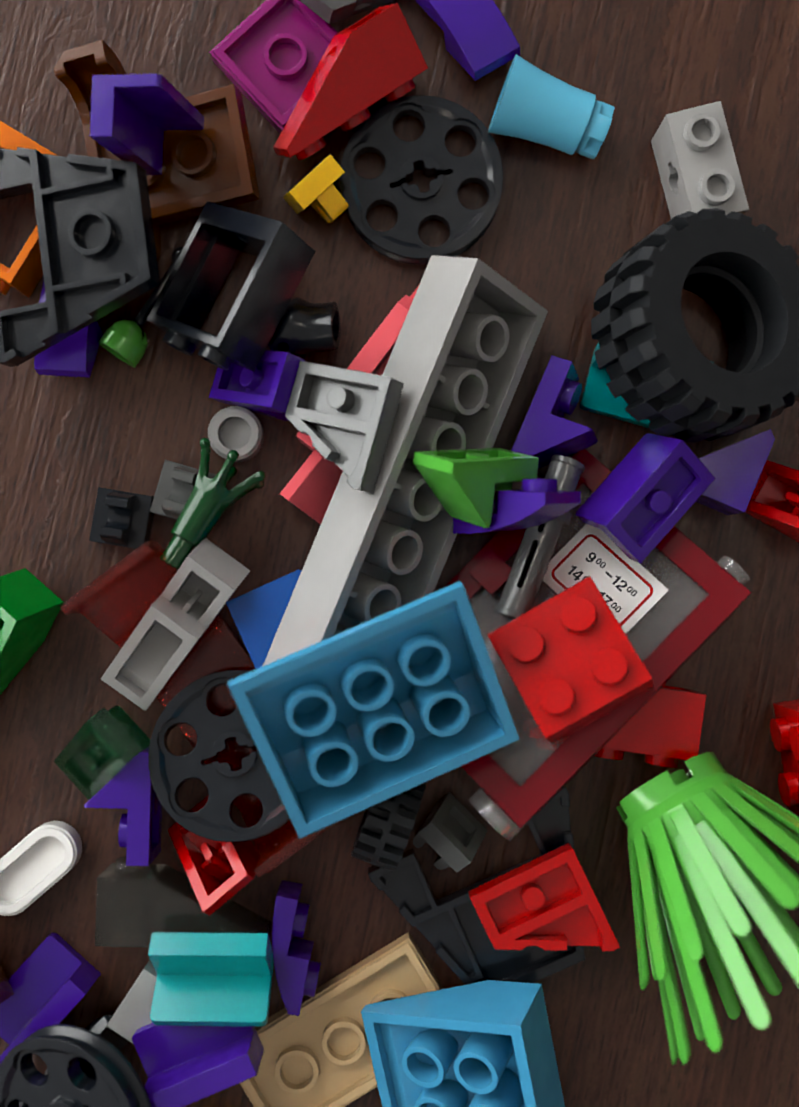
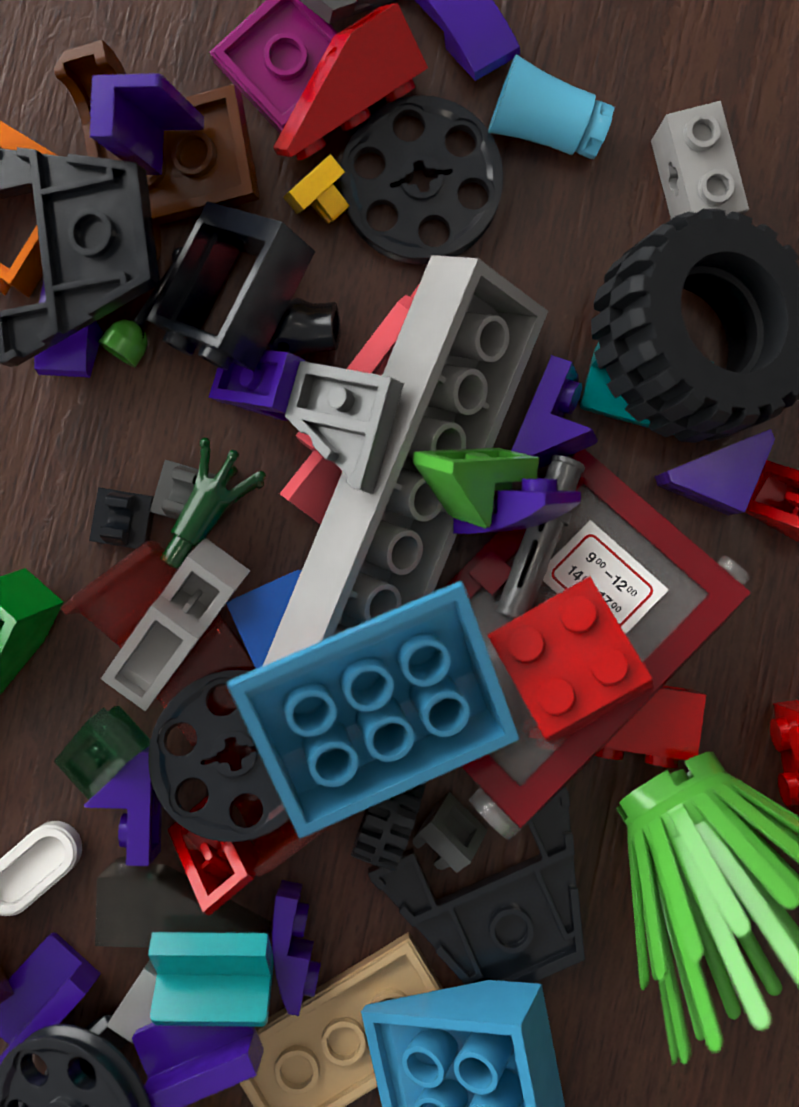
light grey tile [208,406,264,462] -> none
red wing [468,843,621,951] -> none
dark purple panel [576,433,716,563] -> none

